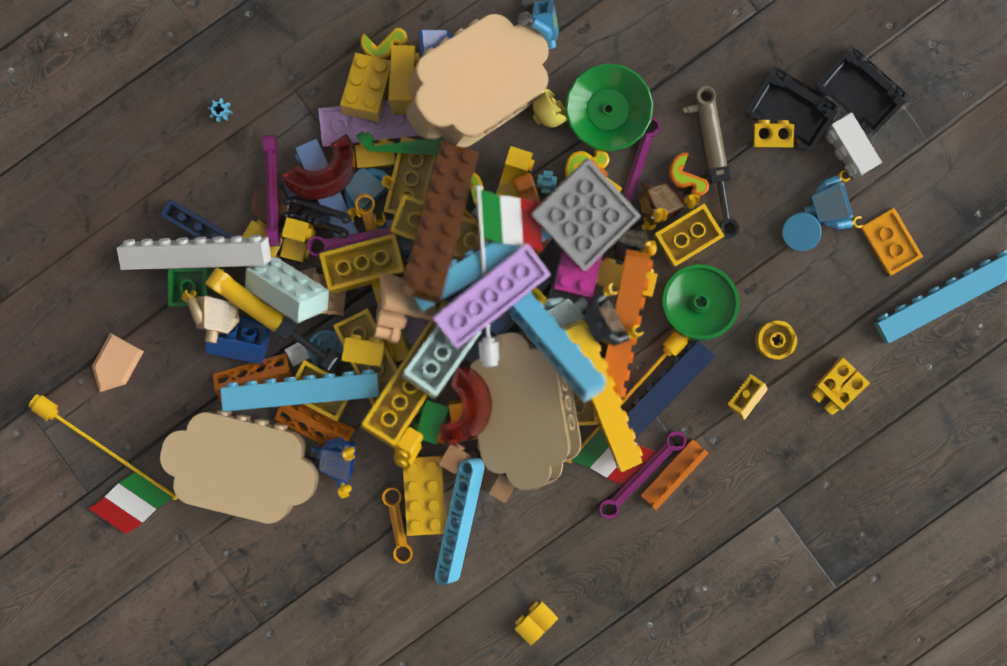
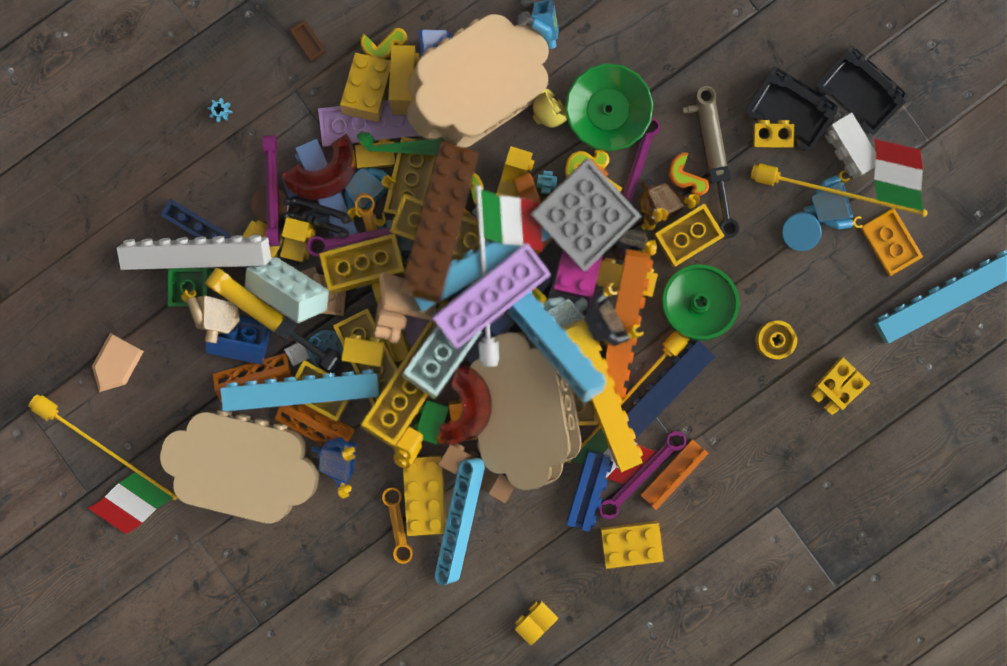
yellow brick [728,374,768,420] -> none
none -> reddish brown tile [289,19,327,63]
none -> blue brick [566,449,613,532]
none -> yellow brick [600,521,664,569]
none -> flag [751,139,927,217]

